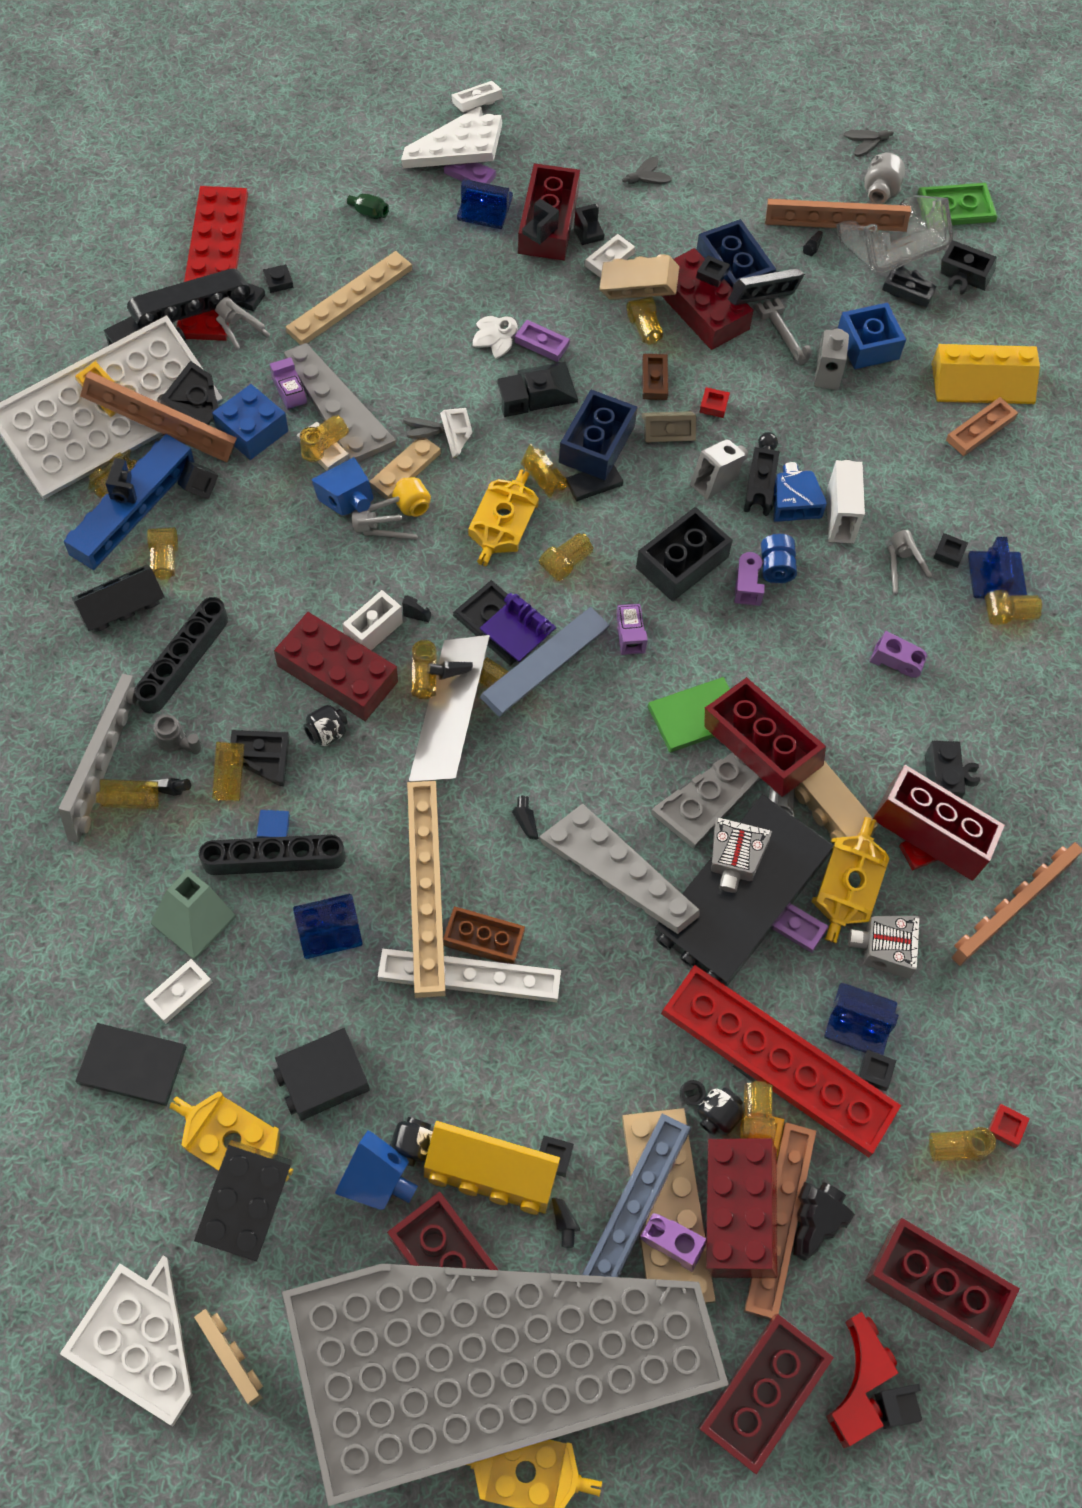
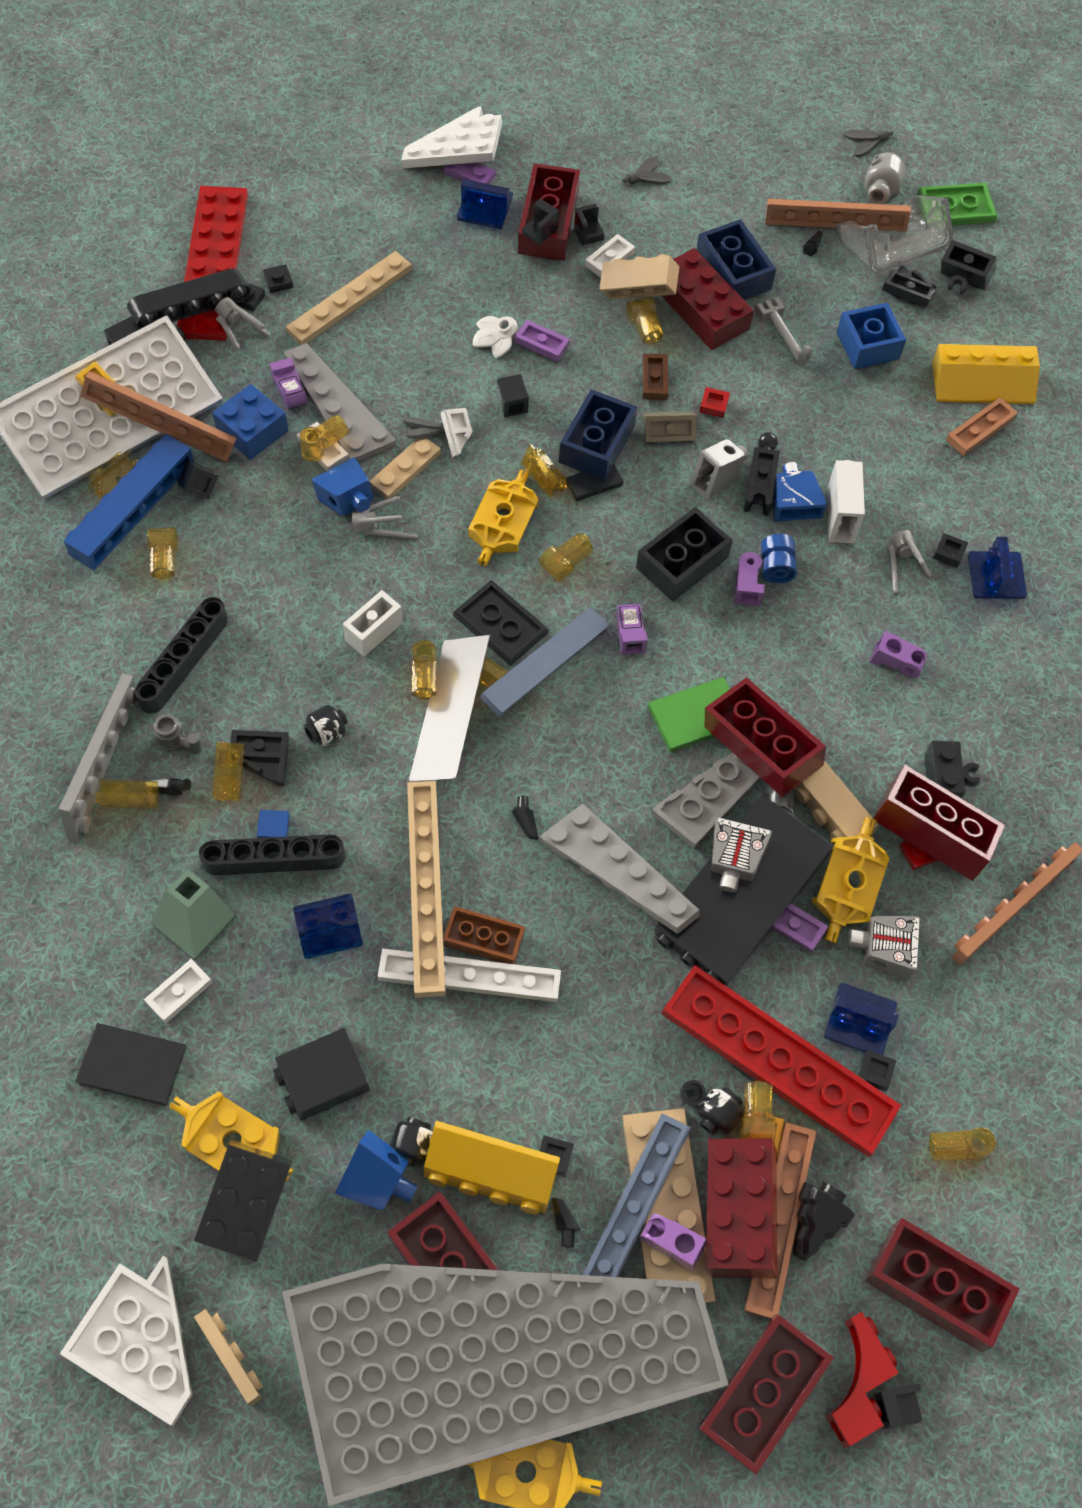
black brick [71,564,165,632] -> none
black bracket [105,458,137,504] -> none
black plate [160,361,218,425] -> none
dark red brick [274,612,398,722] -> none
dark green plant [347,194,389,219] -> none
yellow head [392,477,431,517] -> none
black tile [402,595,432,623] -> none
black bar [427,661,473,680] -> none
white plate [452,81,503,112] -> none
dark purple hinge [480,593,556,662] -> none
black slope [518,362,578,411] -> none
black plate [696,255,730,288] -> none
black plate [728,268,805,305] -> none
light grey torso [814,329,849,390] -> none
clear yellow piece [985,590,1042,625] -> none
red plate [986,1104,1030,1148] -> none

